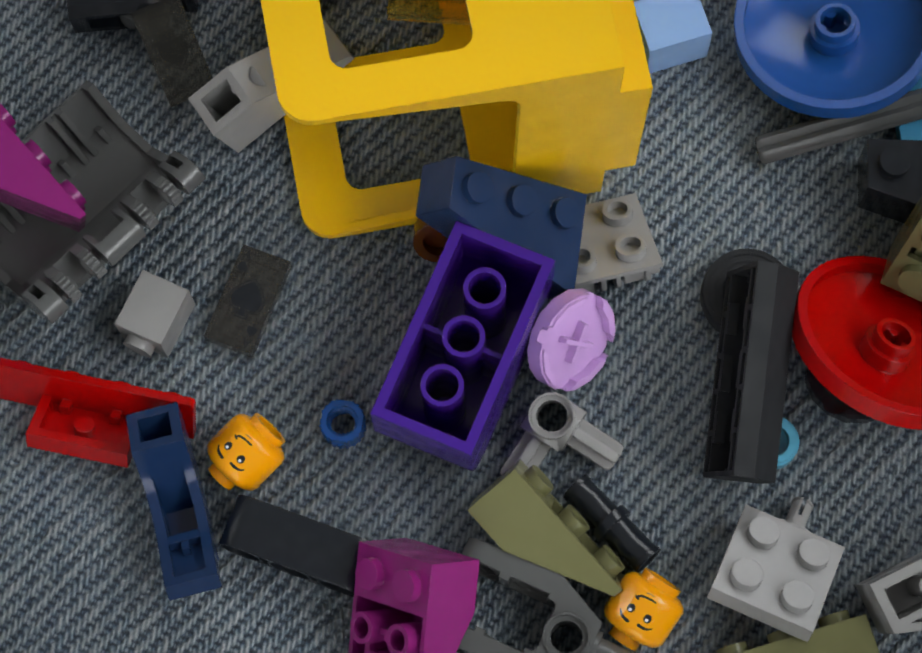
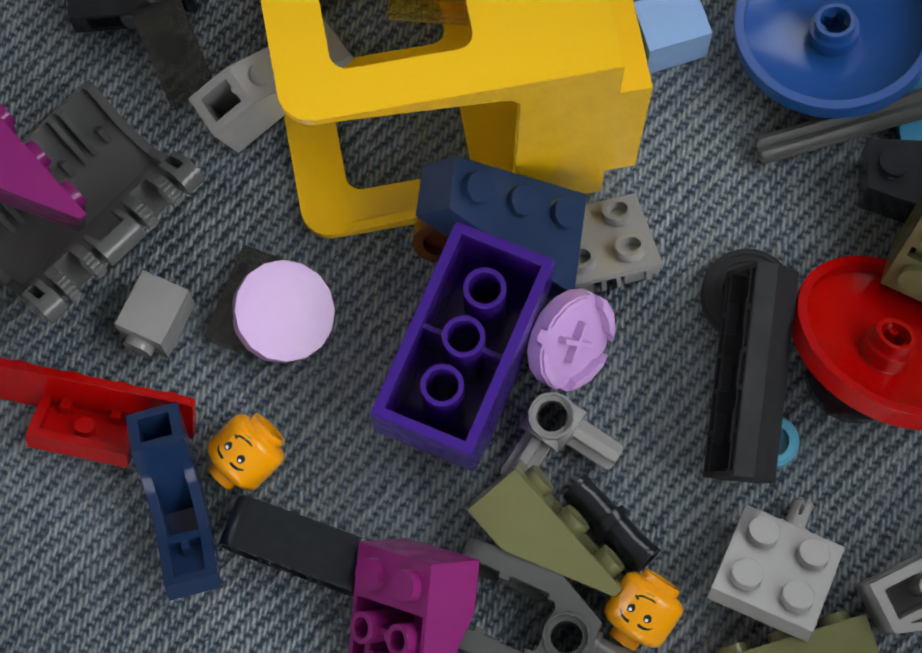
blue axle [319,399,367,449] -> none
none -> lavender tile [232,260,335,363]

